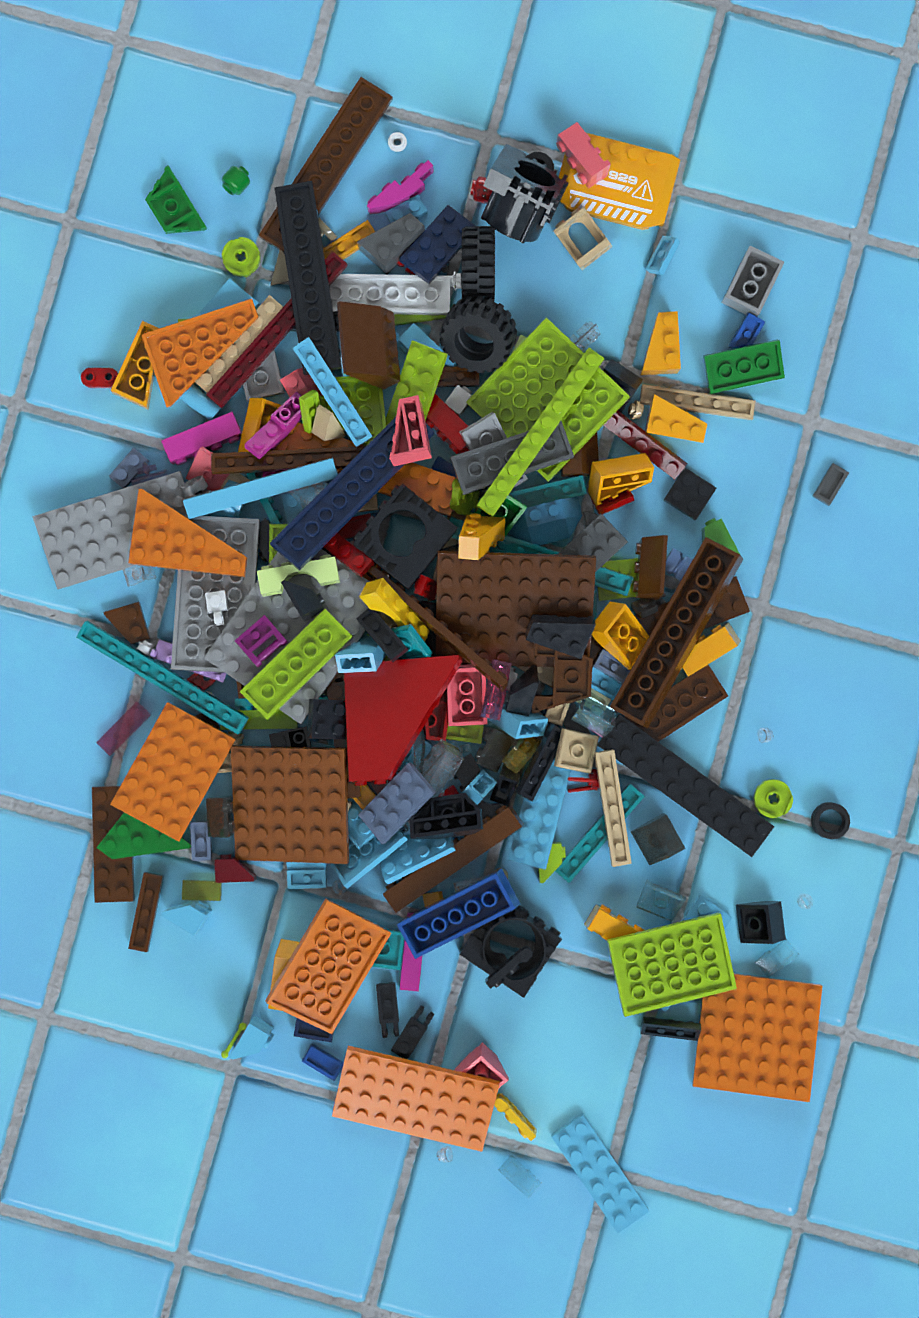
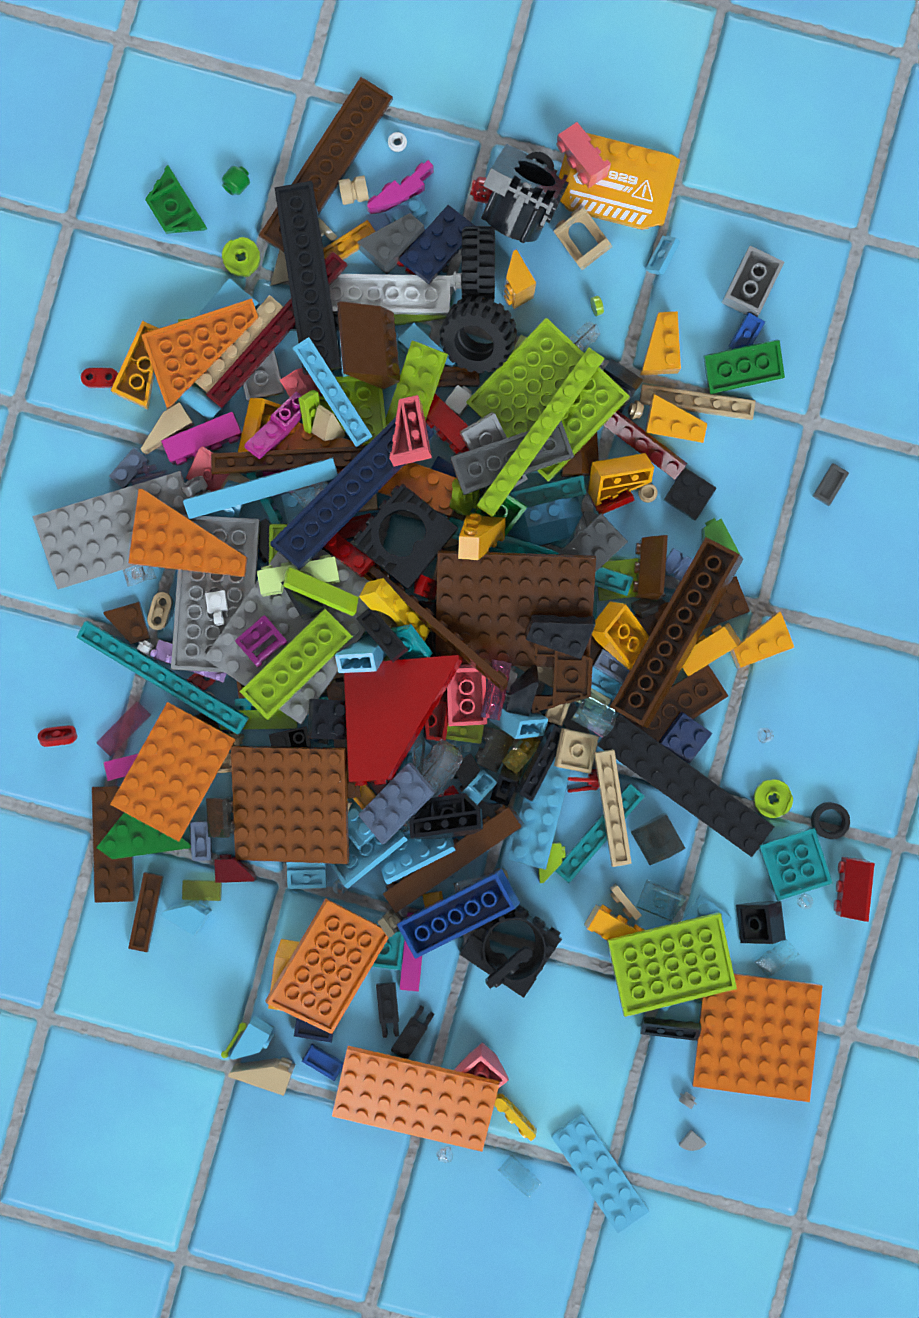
none -> red plate [37,725,78,747]
none -> dark pink slope [103,754,138,781]
none -> tan slope [141,402,194,455]
none -> tan plate [147,592,173,630]
none -> tan slope [228,1057,296,1096]
none -> lime tile [283,567,359,616]
none -> tan wheel [338,175,369,205]
none -> dark tan plate [378,908,402,938]
none -> light orange slope [503,249,536,309]
none -> lime tile [590,296,604,316]
none -> tan plate [610,883,642,920]
none -> tan plate [638,483,658,503]
none -> dark blue plate [659,711,713,764]
none -> light grey plate [678,1092,697,1109]
none -> light grey tile [679,1130,707,1151]
none -> light orange wedge [730,611,794,668]
none -> teal plate [759,828,833,901]
none -> red slope [834,857,875,922]

